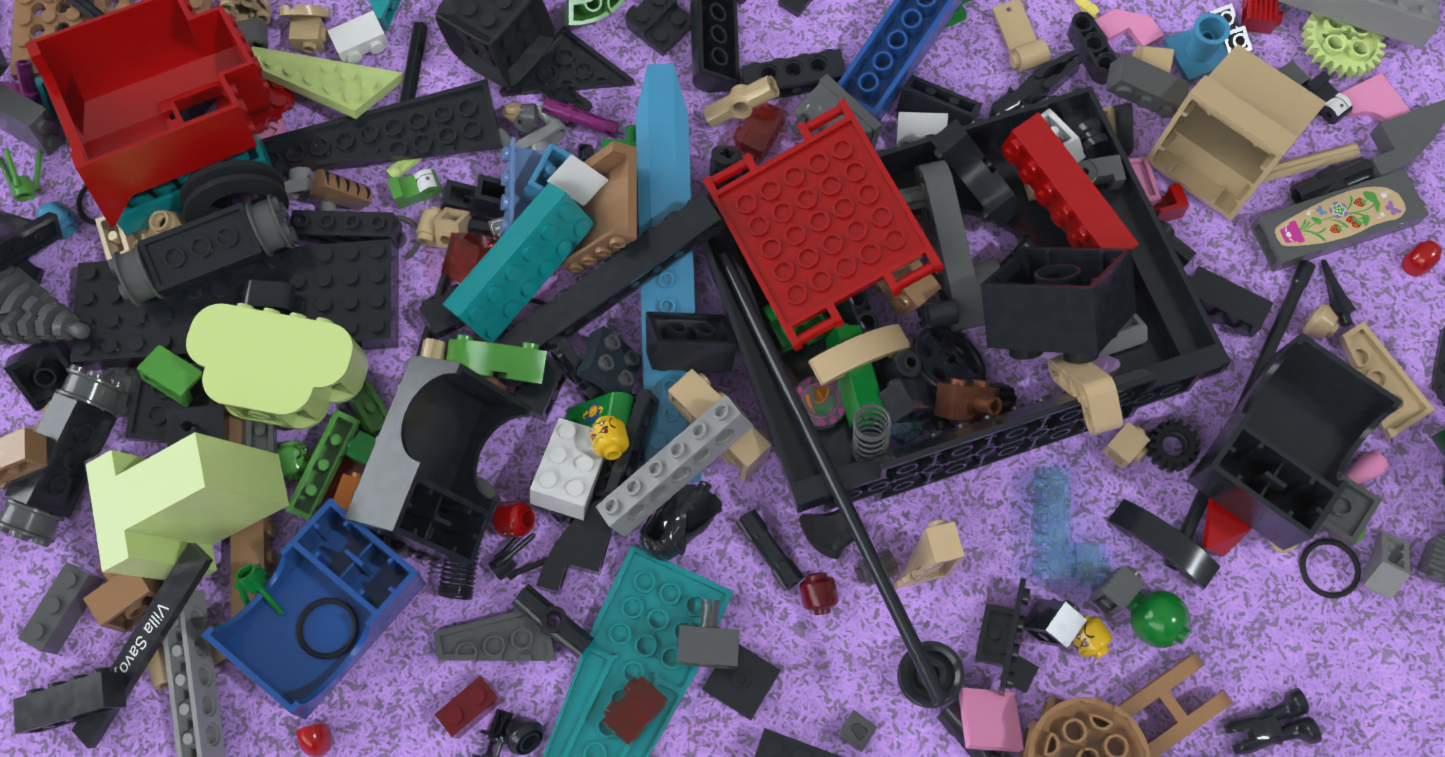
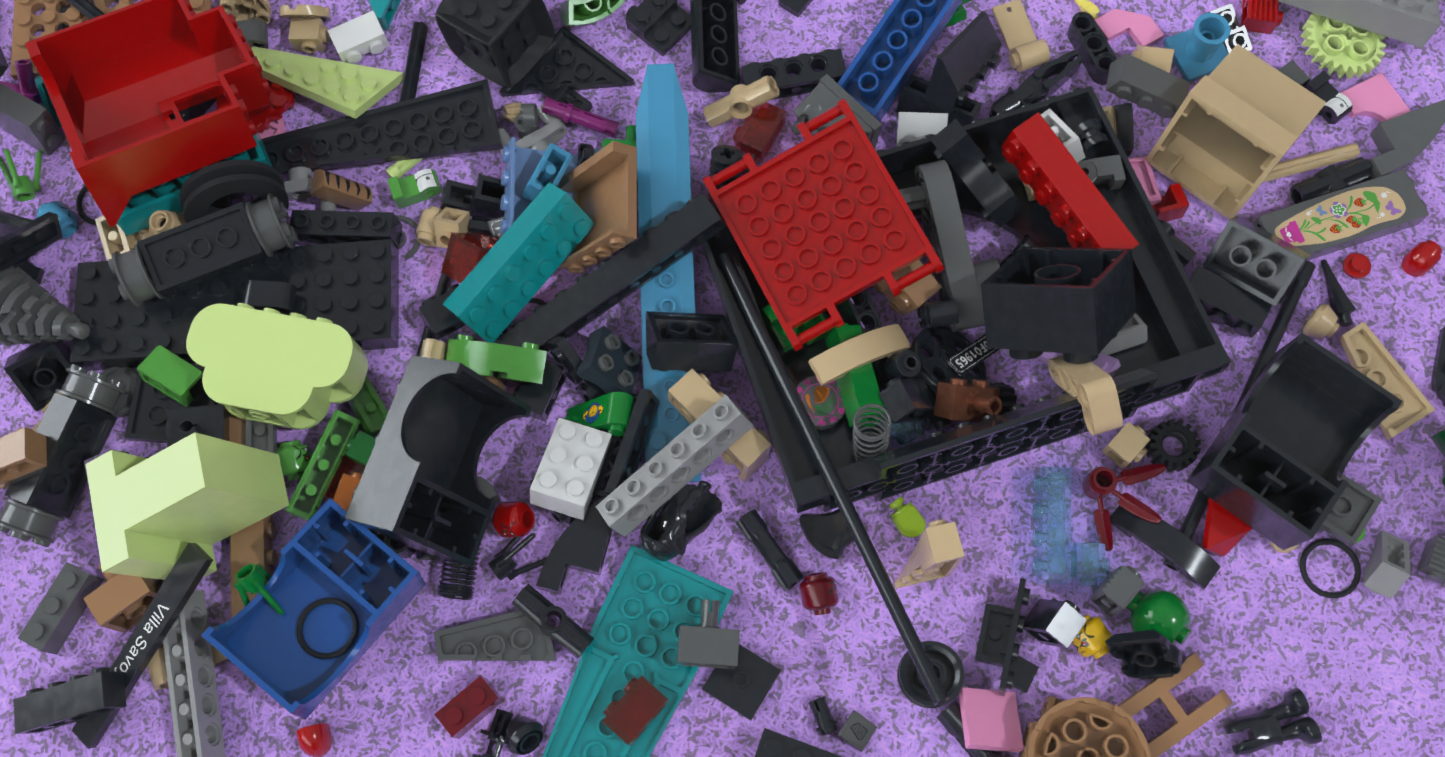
white sticker [547,155,609,206] -> none
yellow head [589,416,629,460] -> none
clear smoke brick [853,548,899,587] -> none
bright pink cone [1343,450,1389,484] -> none
none -> black pin [808,696,838,736]
none -> lime arm [888,496,926,538]
none -> black slope [924,11,1002,113]
none -> black sticker [946,334,1000,376]
none -> dark red plant [1082,464,1166,551]
none -> black slope [1105,630,1187,680]
none -> black brick [1202,216,1311,307]
none -> red plate [1343,253,1371,279]

